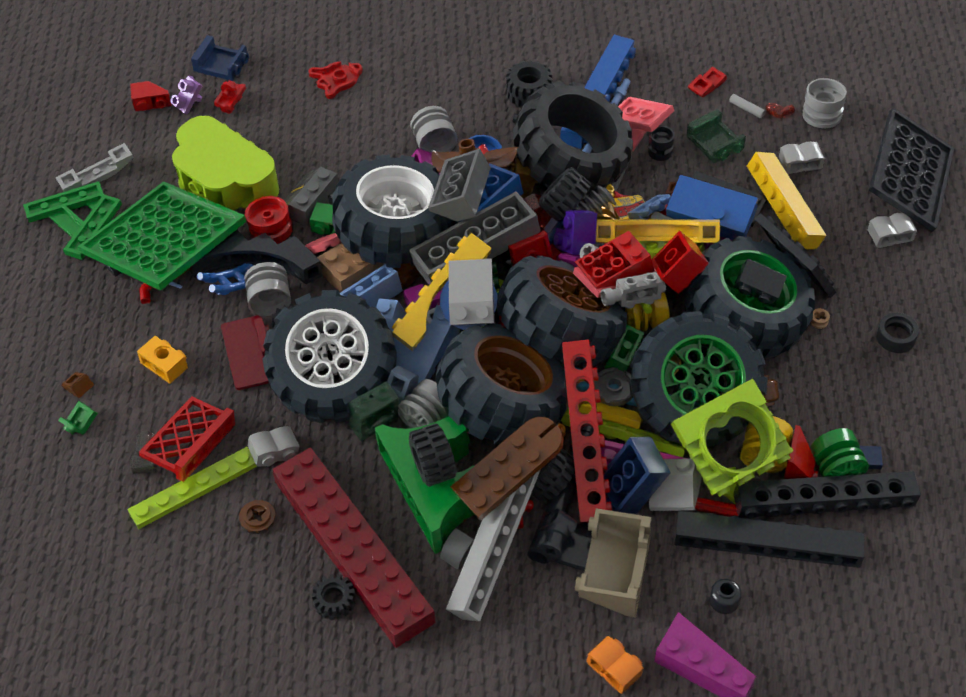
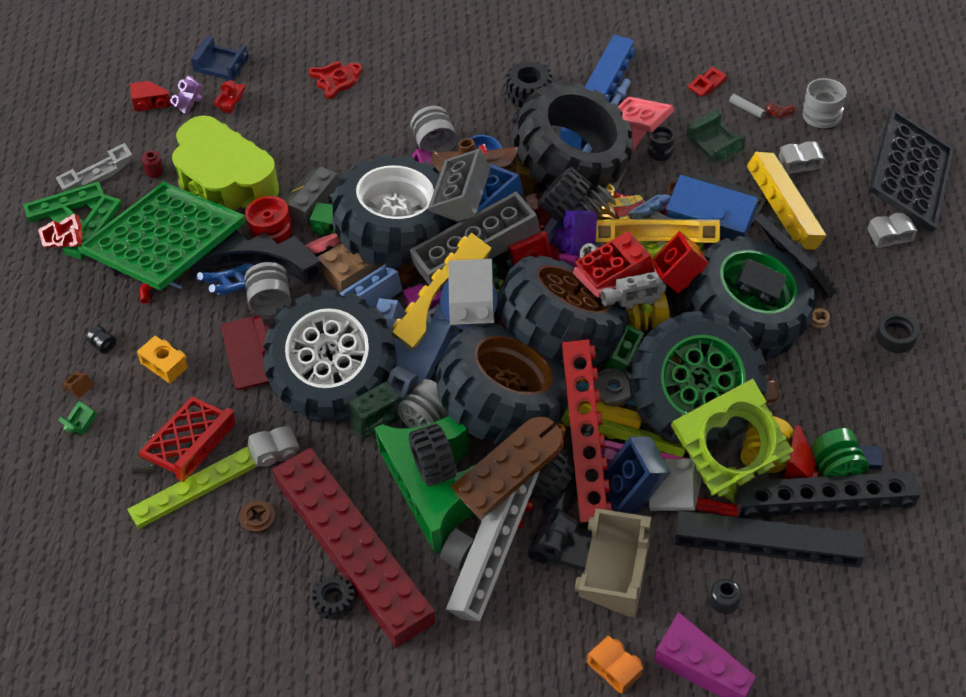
none -> red slope [38,214,82,248]
none -> black wheel [87,325,117,354]
none -> dark red brick [141,151,164,178]

